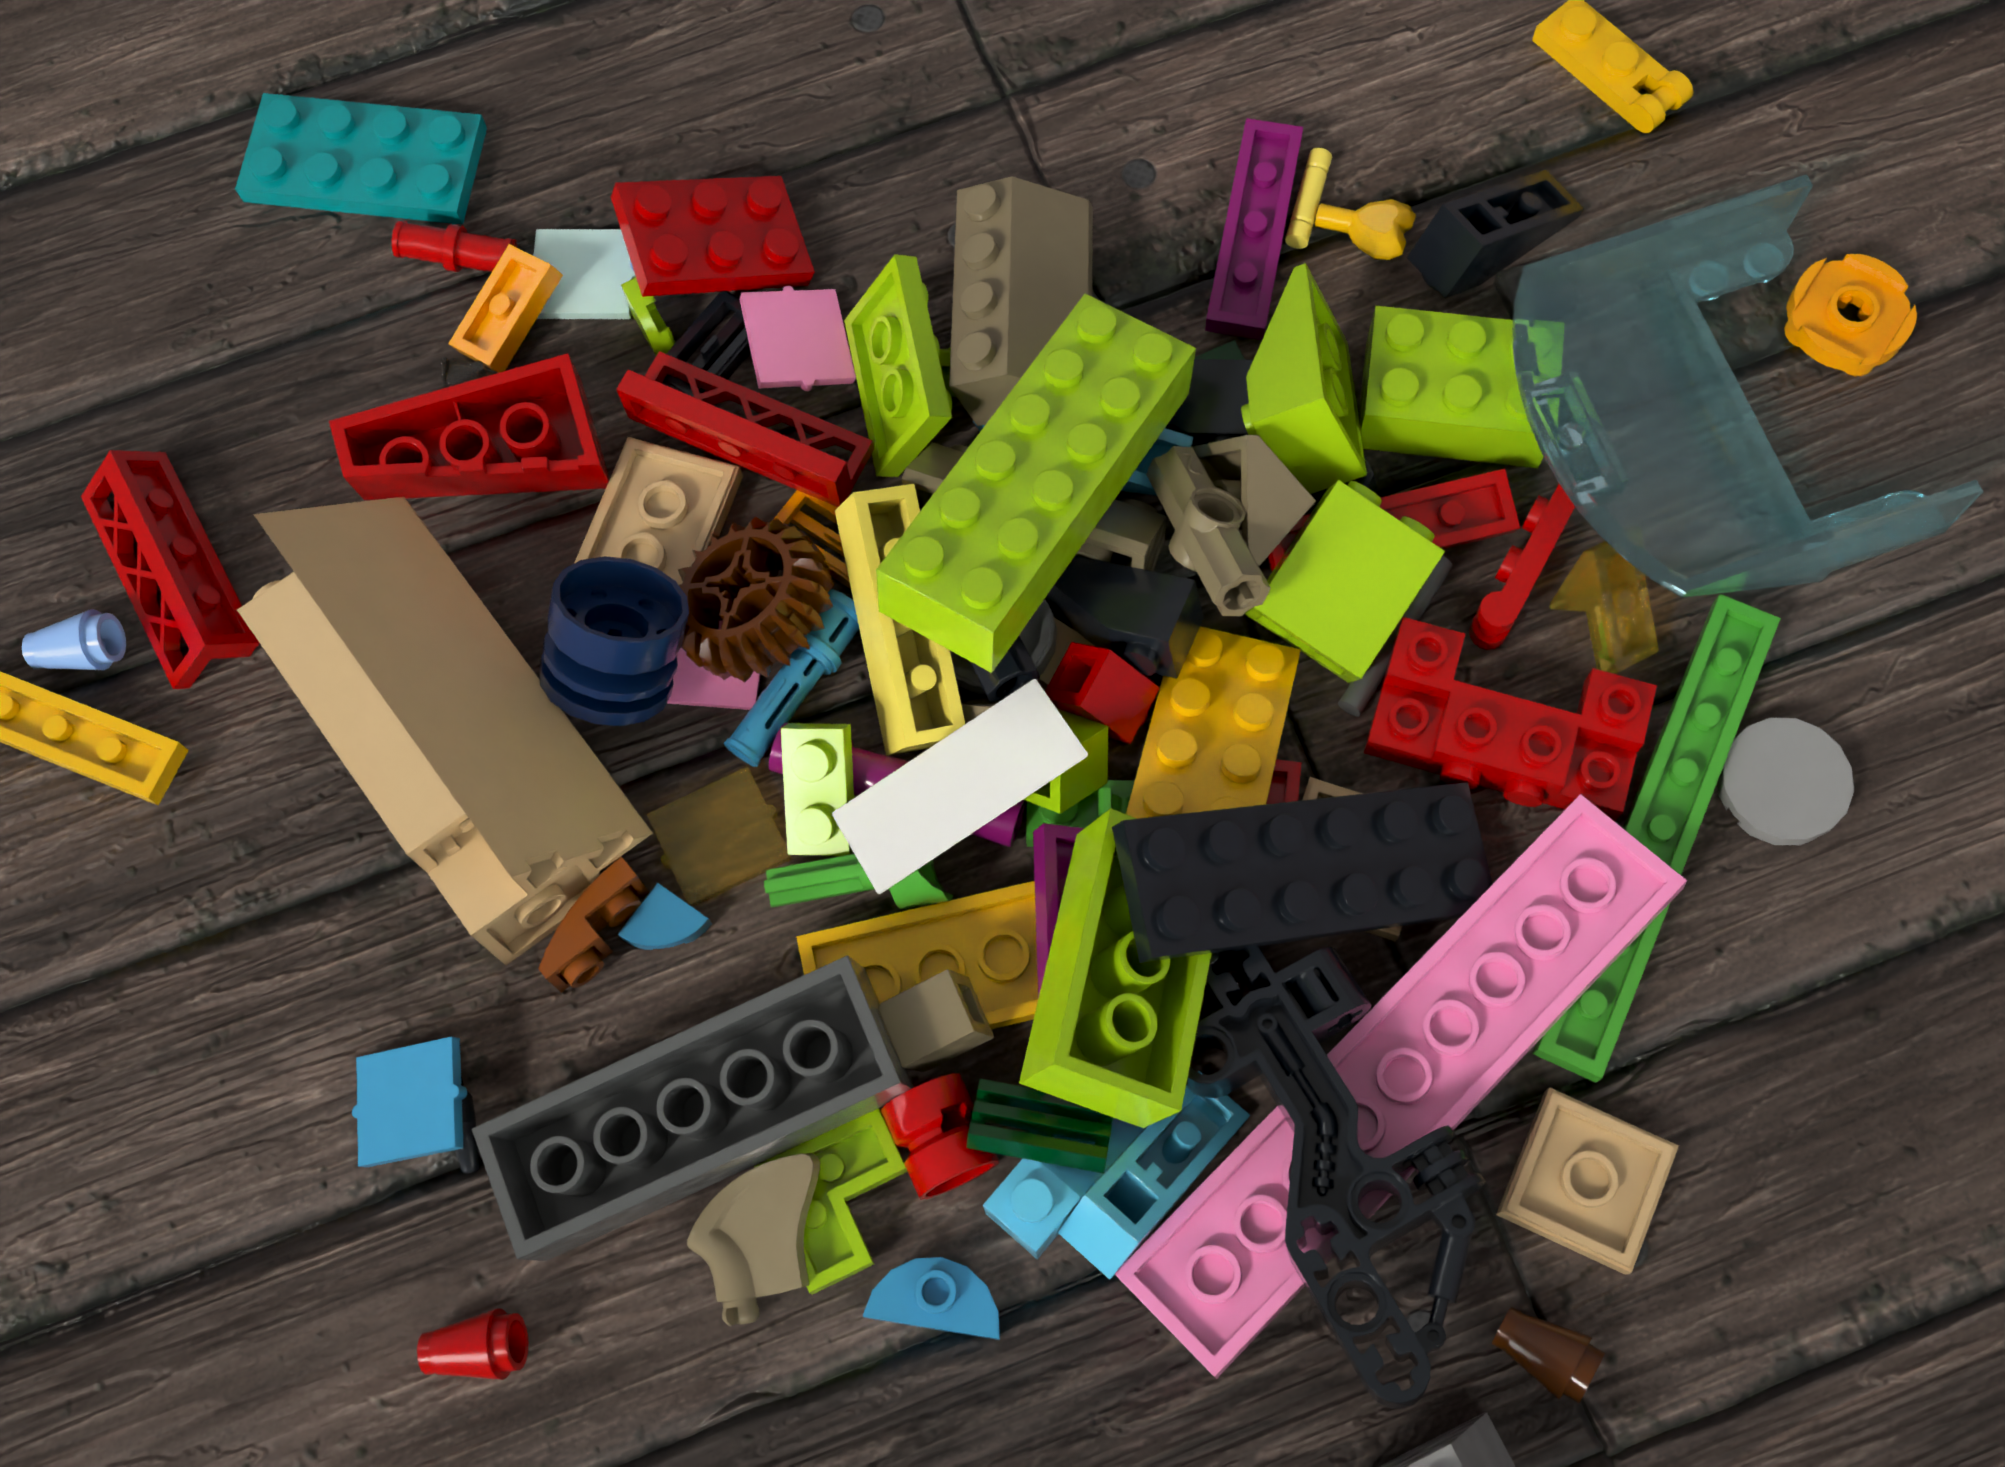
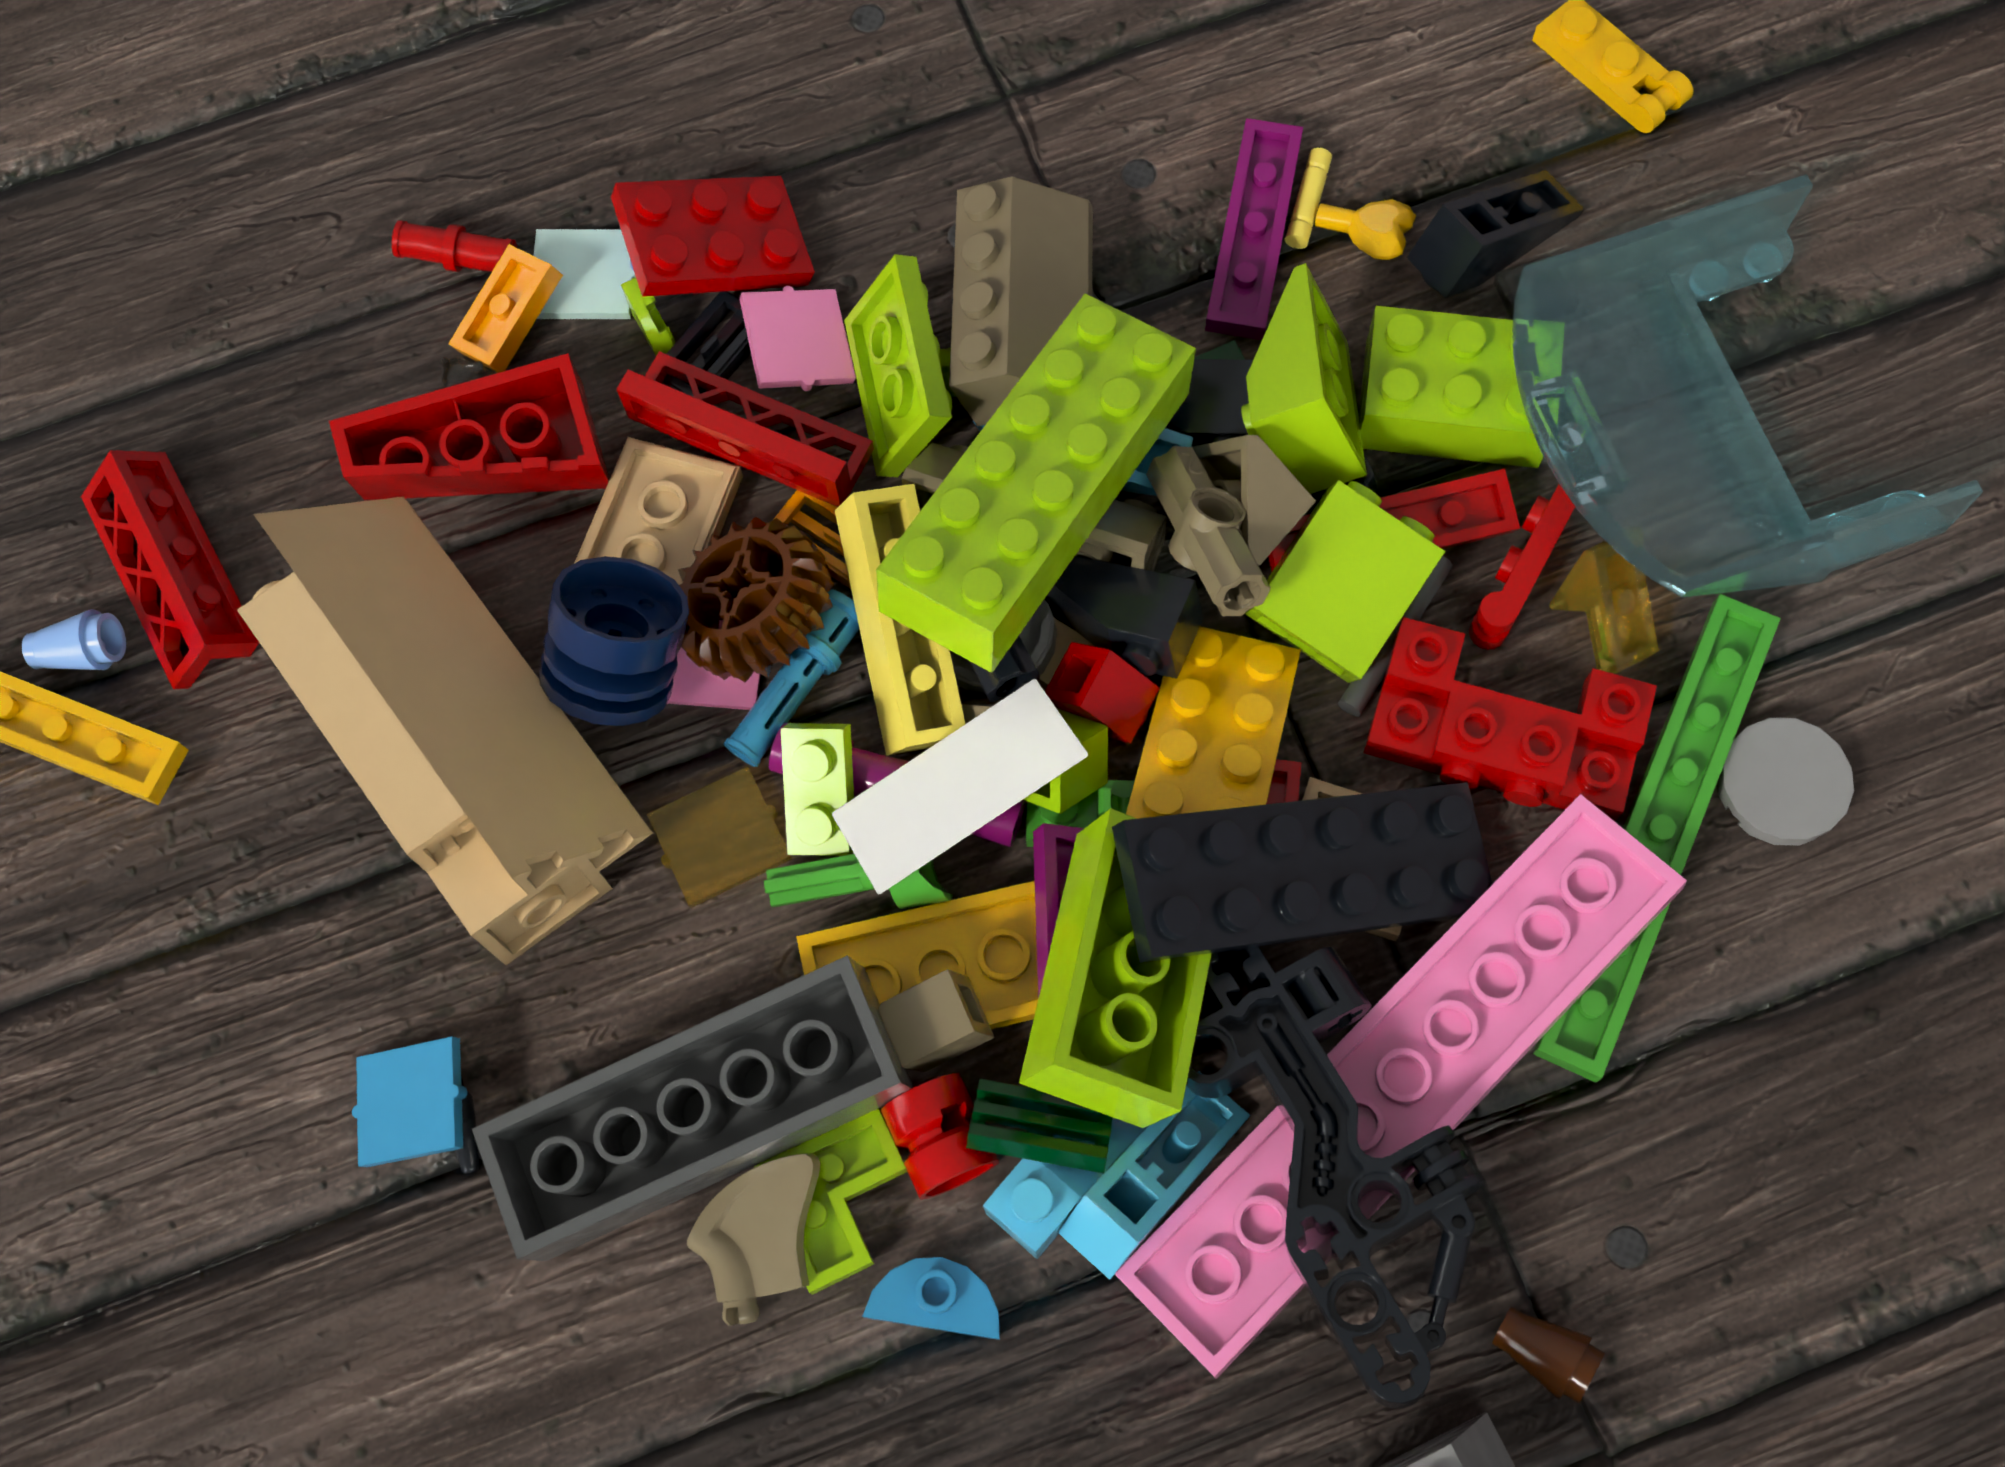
teal plate [235,93,487,225] -> none
red cone [417,1308,529,1380] -> none
dark orange slope [538,856,649,993] -> none
dark azure tile [618,883,712,950] -> none
tan tile [1496,1088,1679,1275] -> none
light orange plate [1784,254,1917,376] -> none

